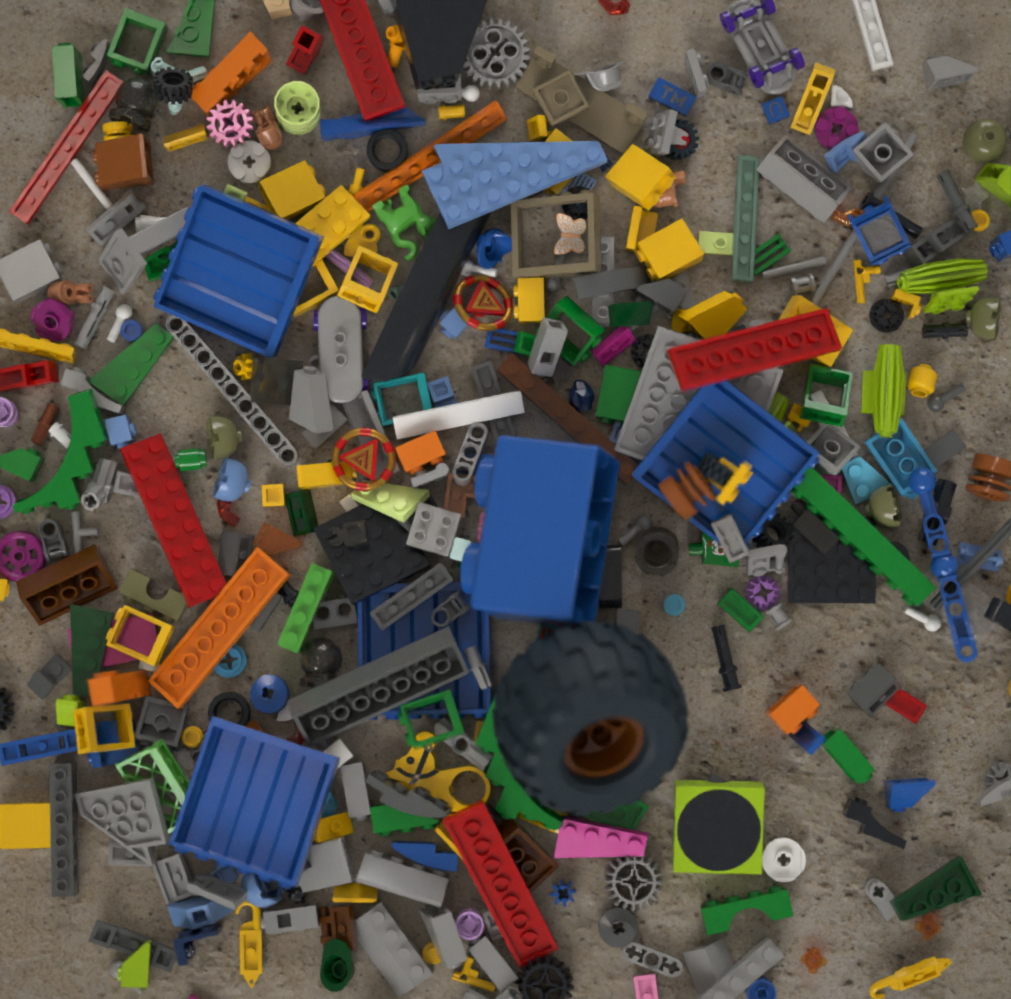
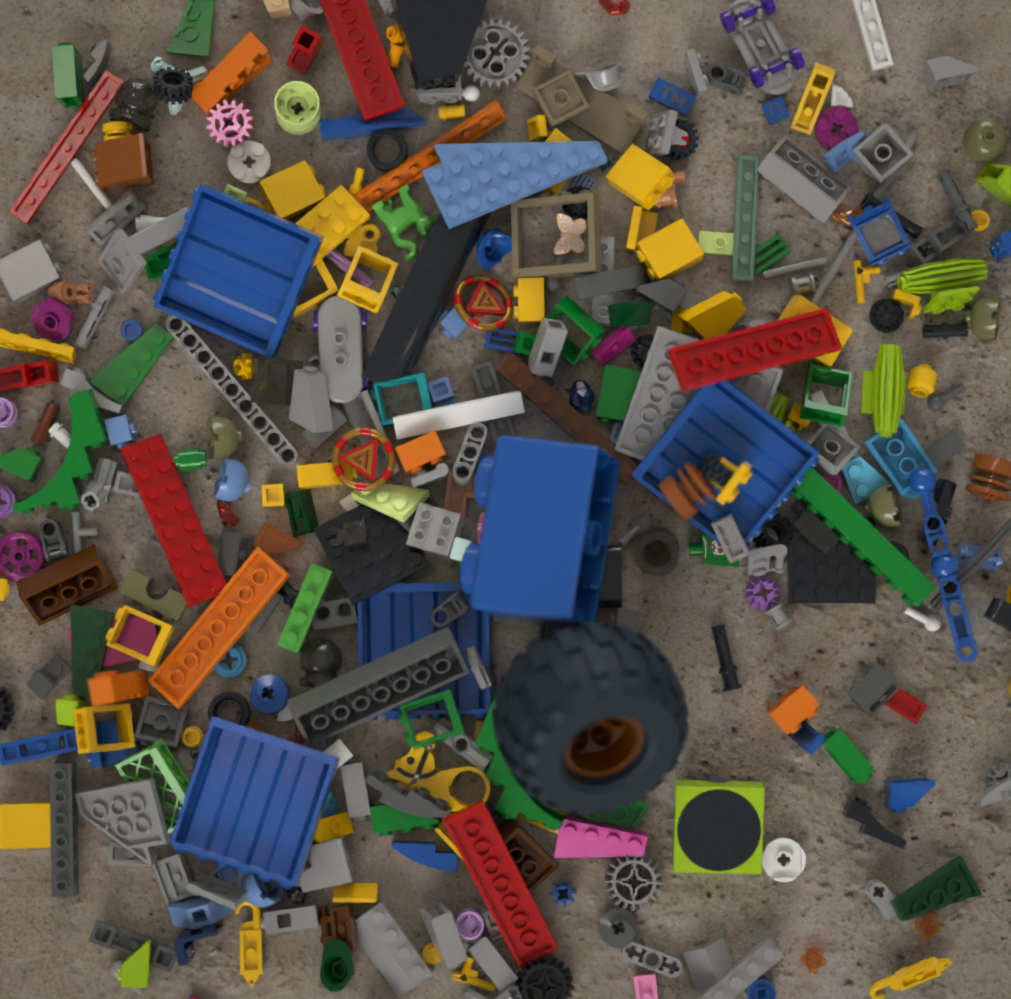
green window [106,8,169,76] -> none
white bar [107,304,133,343] -> none
yellow slope [163,124,209,152] -> none
nougat piece [251,105,284,150] -> none
light grey slope [356,849,450,907] -> none
dark grey plate [370,562,454,631] -> none
white bar [461,259,498,277] -> none
medium azure tile [663,594,685,616] -> none
green arch [700,885,793,935] -> none
green plate [717,587,764,633] -> none

